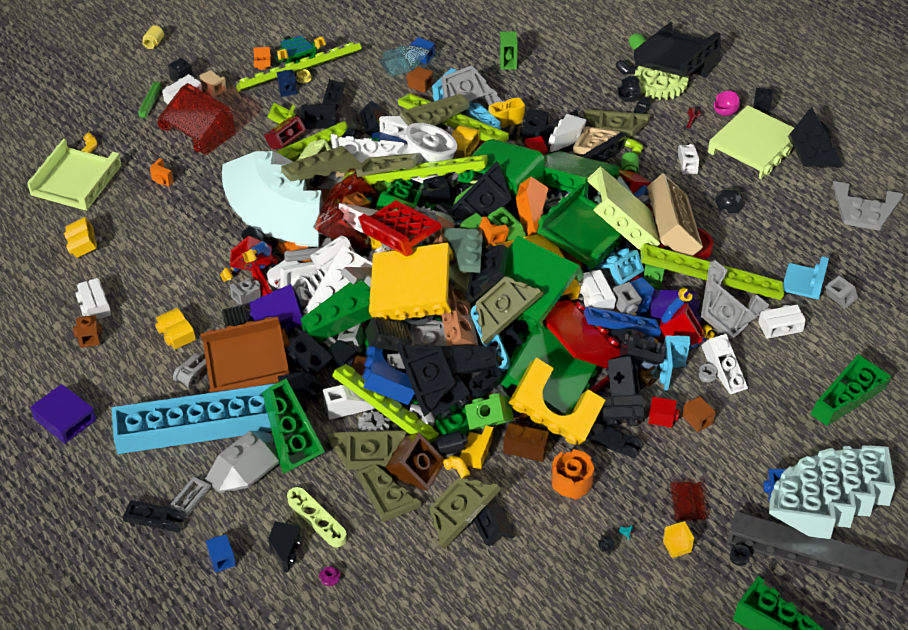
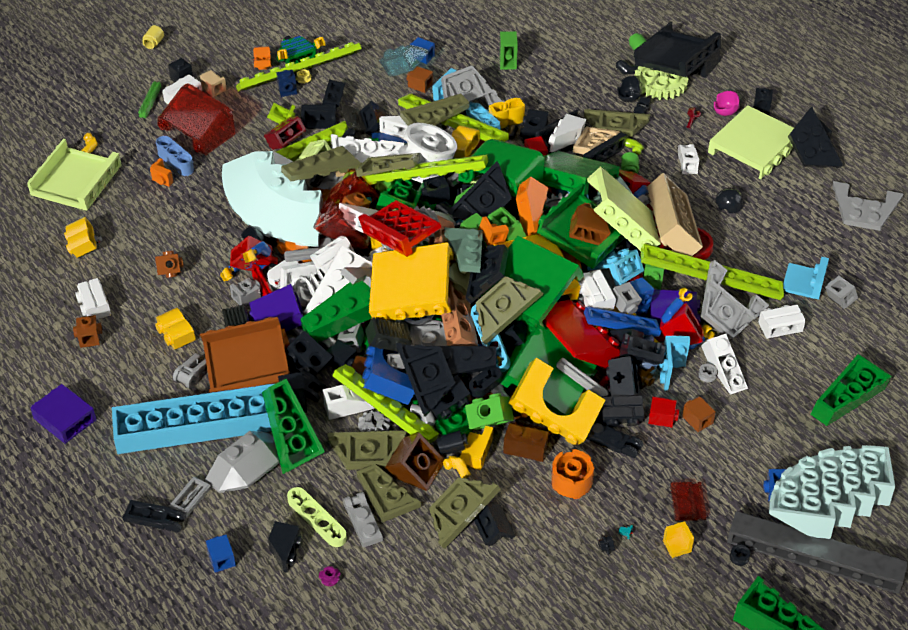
none -> dark orange brick [155,250,184,278]
none -> medium blue beam [156,136,194,176]
none -> light grey plate [343,492,383,548]
none -> light grey axle [556,358,609,397]
none -> dark orange torso [569,203,610,246]

